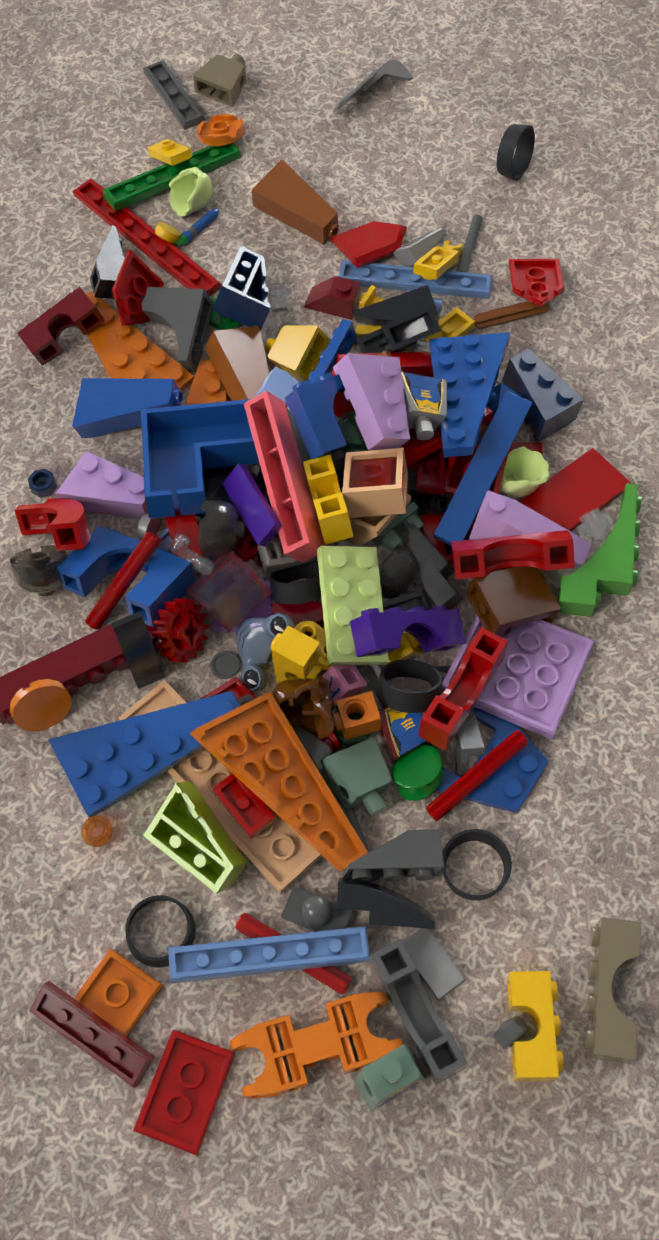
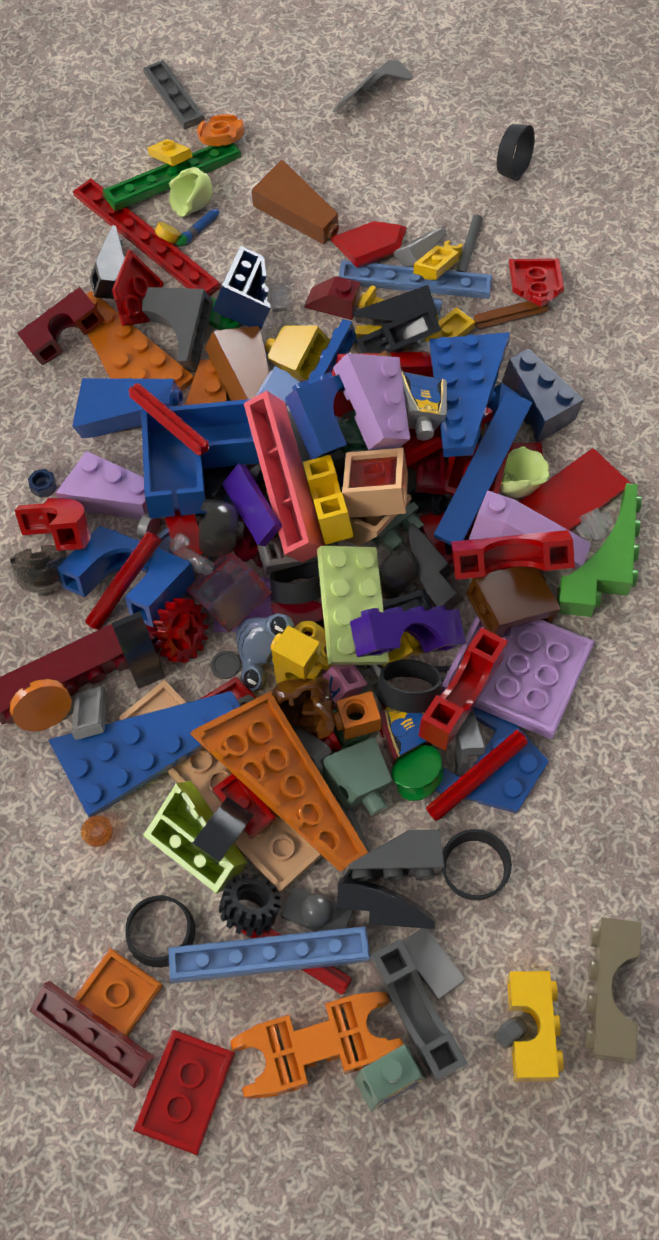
dark tan torso [193,54,247,107] -> none
none -> light grey tile [71,686,107,740]
none -> red axle [128,383,209,456]
none -> black slope [191,797,254,865]
none -> black tyre [219,873,281,936]

